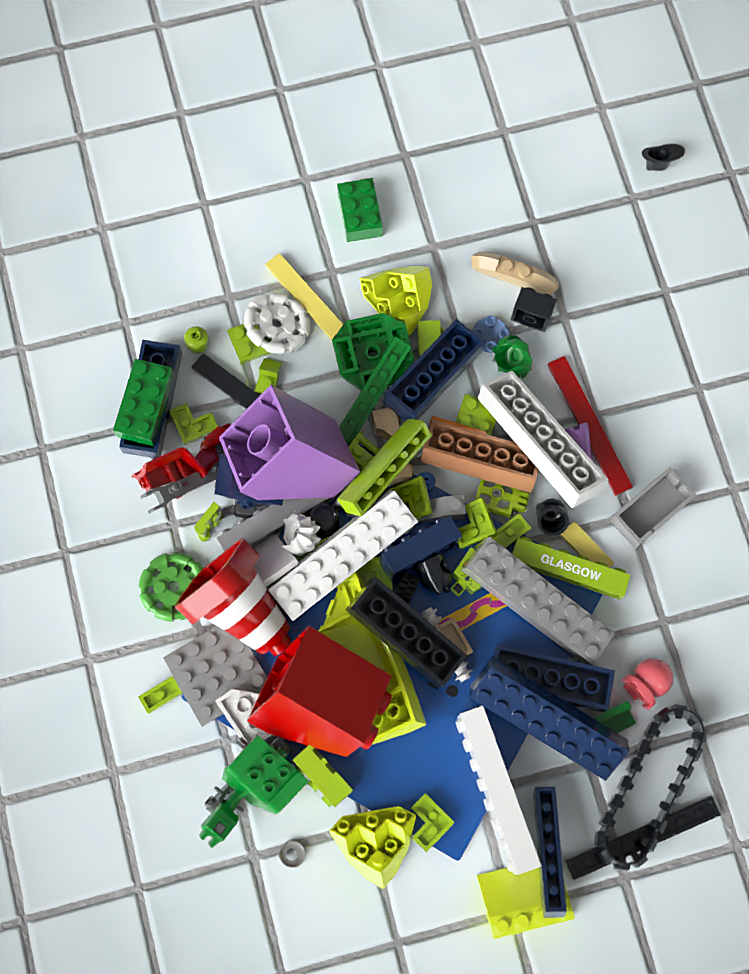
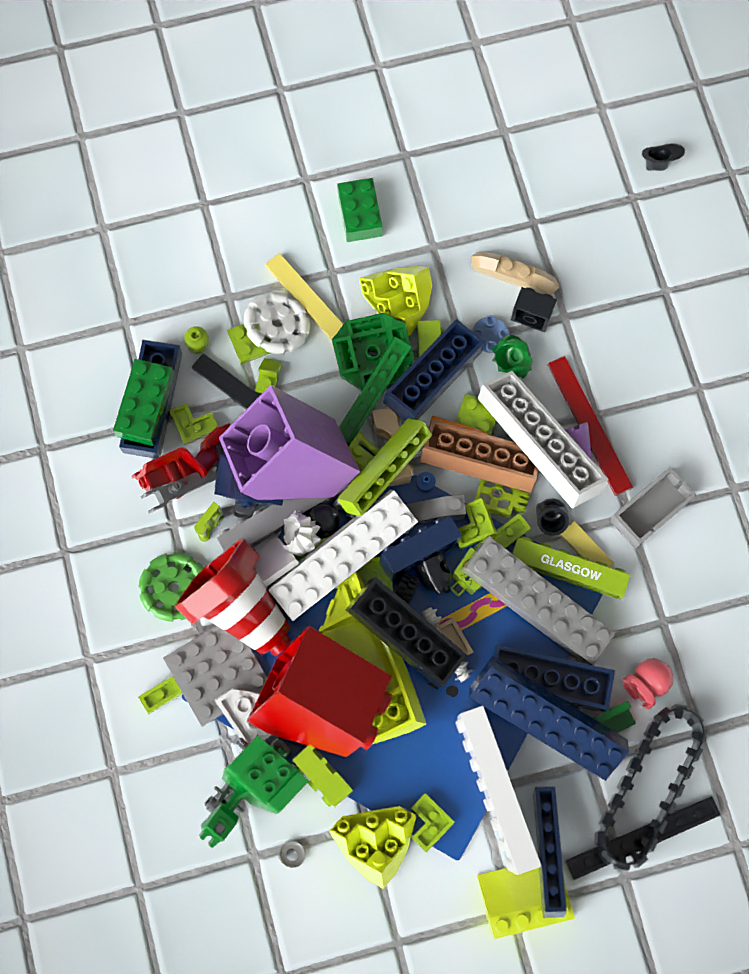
lime plate [387,476,433,519] -> none

